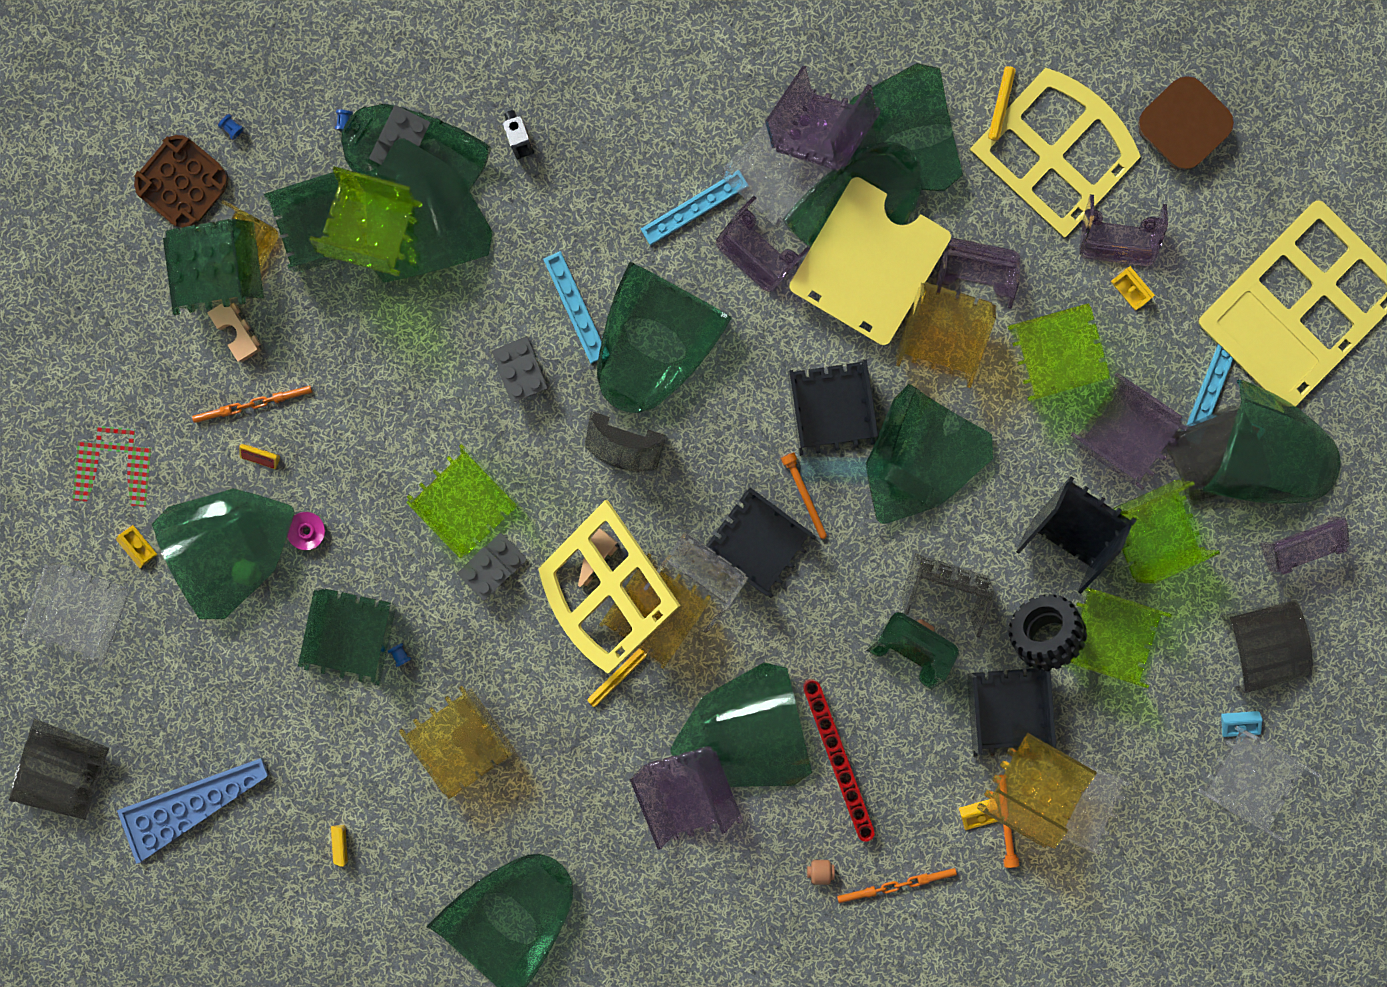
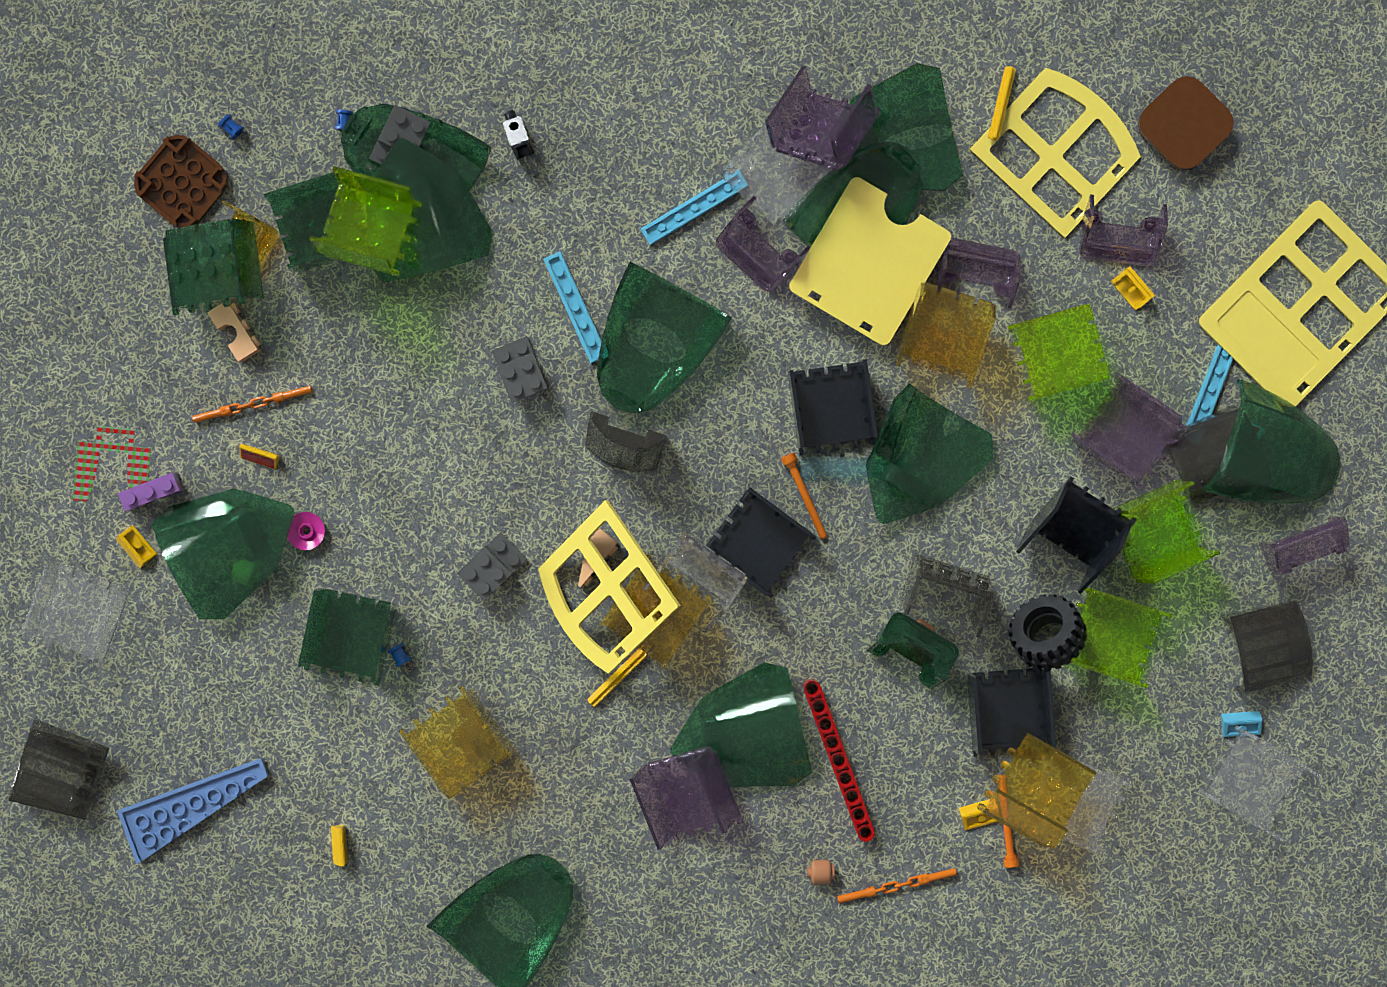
clear neon green windscreen [406,443,519,559] -> none
none -> medium lavender arch [118,473,184,511]

